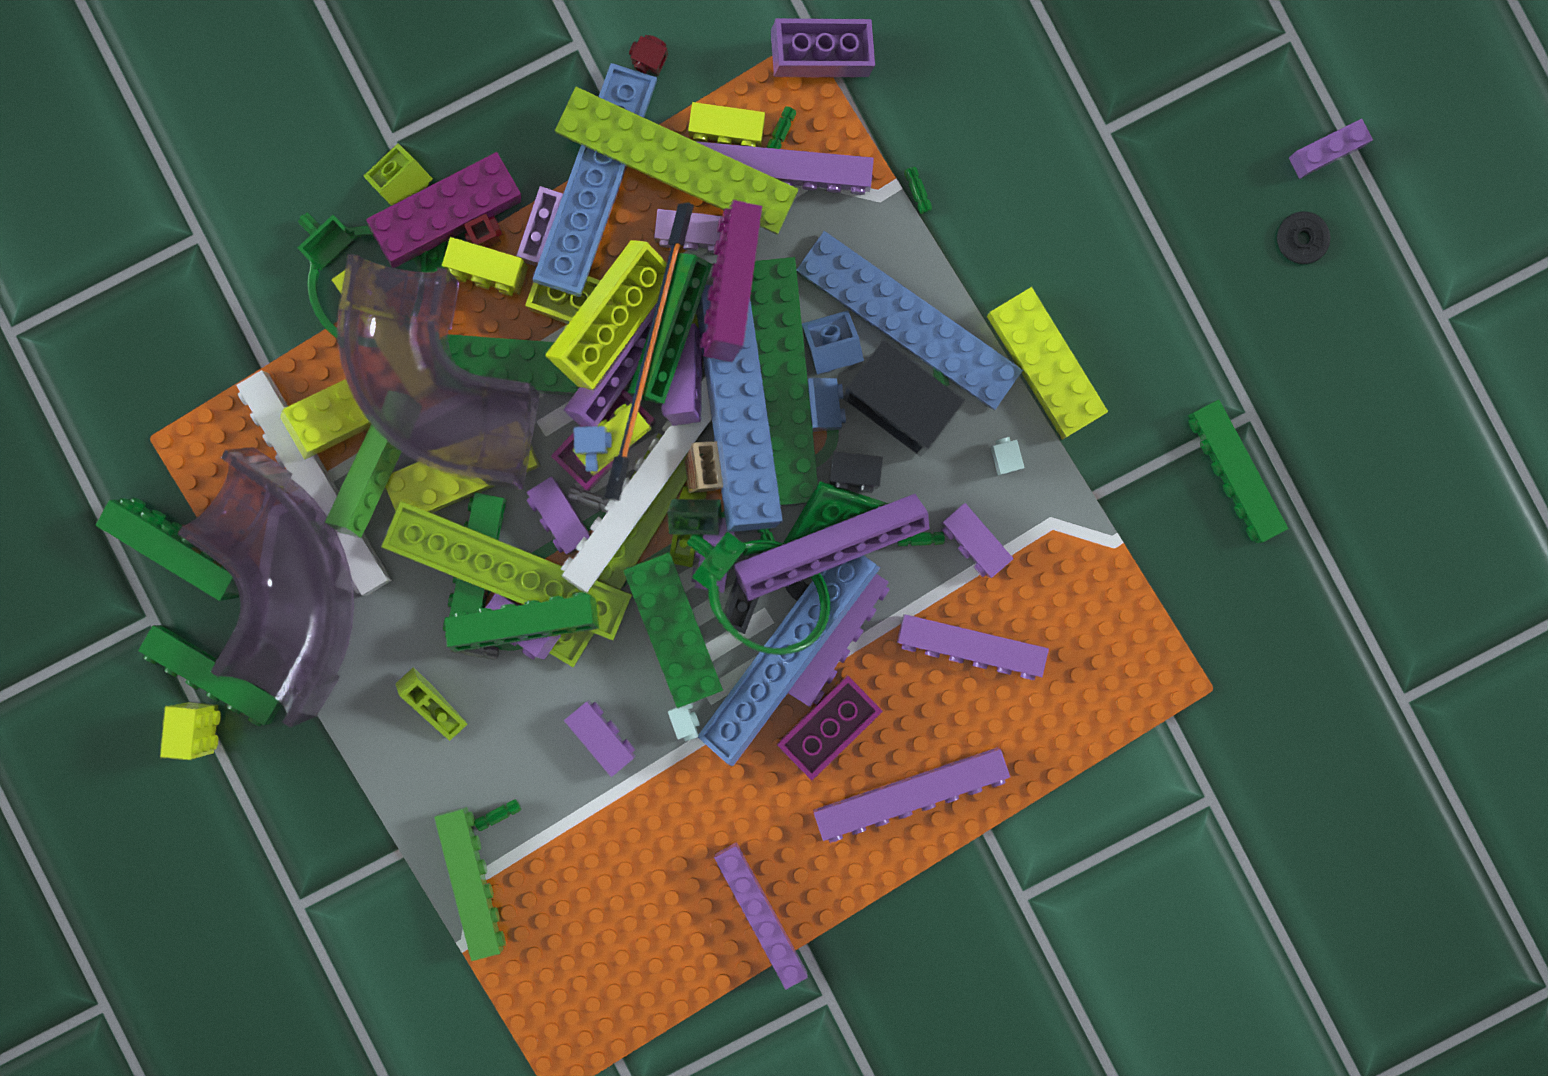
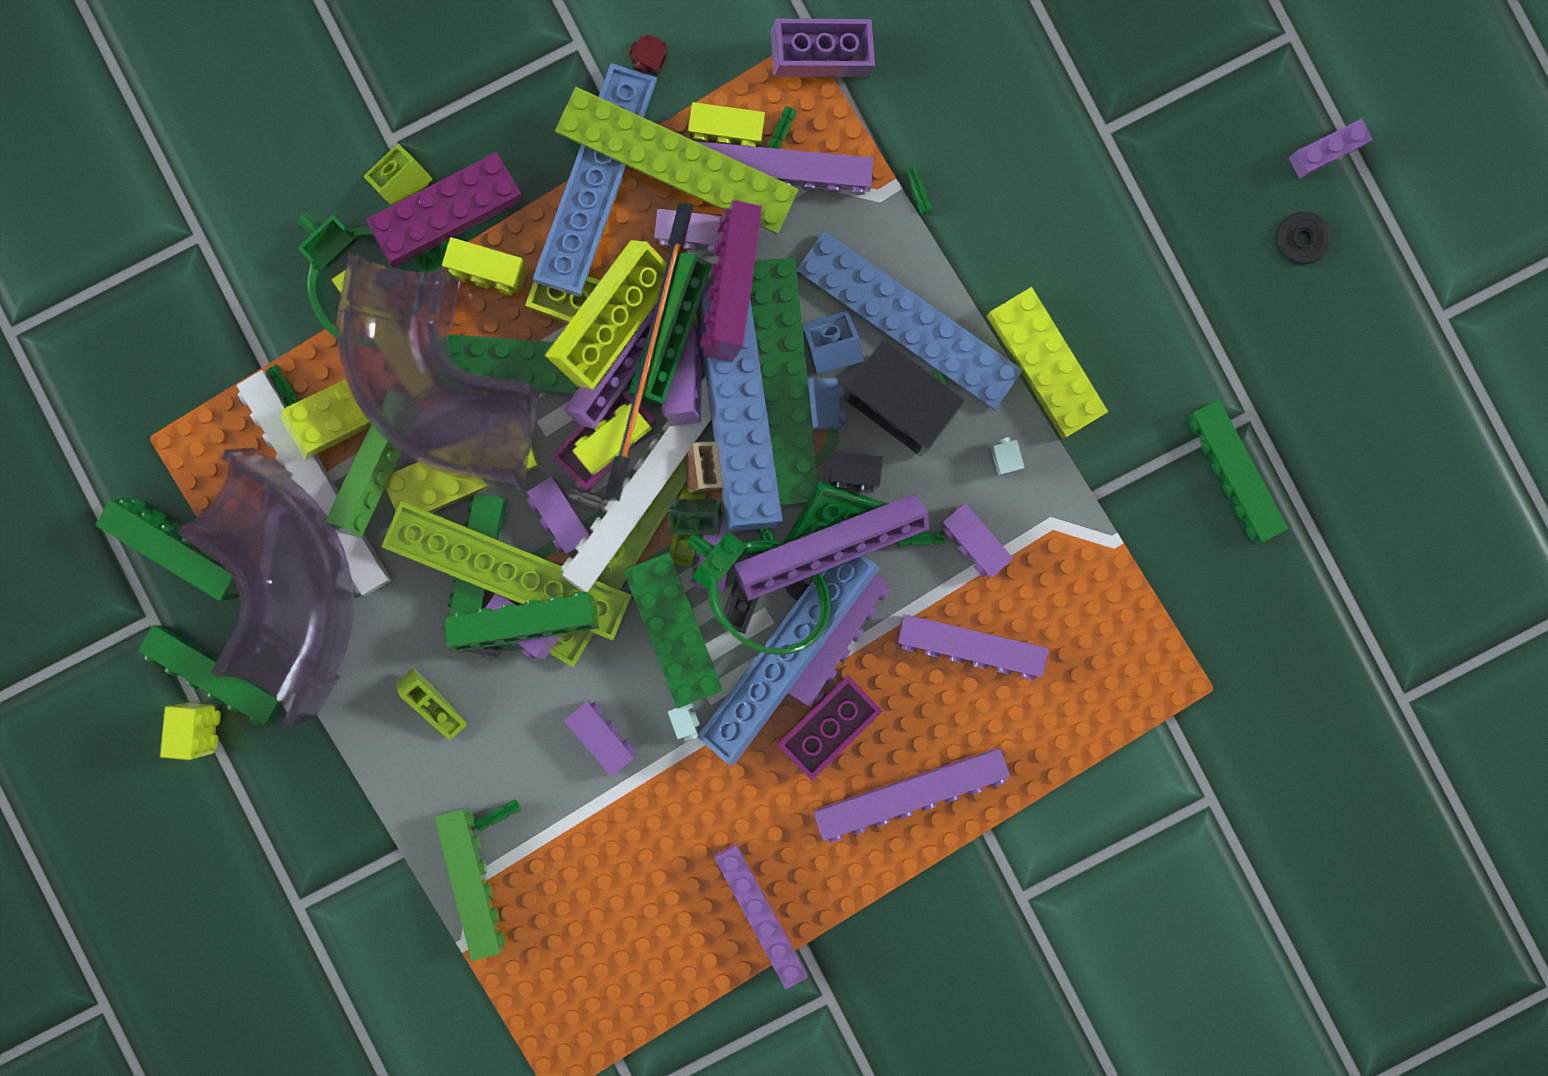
dark red brick [464,214,503,248] -> none
lavender brick [516,186,563,267] -> none
medium blue brick [574,426,612,472] -> none
none -> green axle [266,365,300,407]

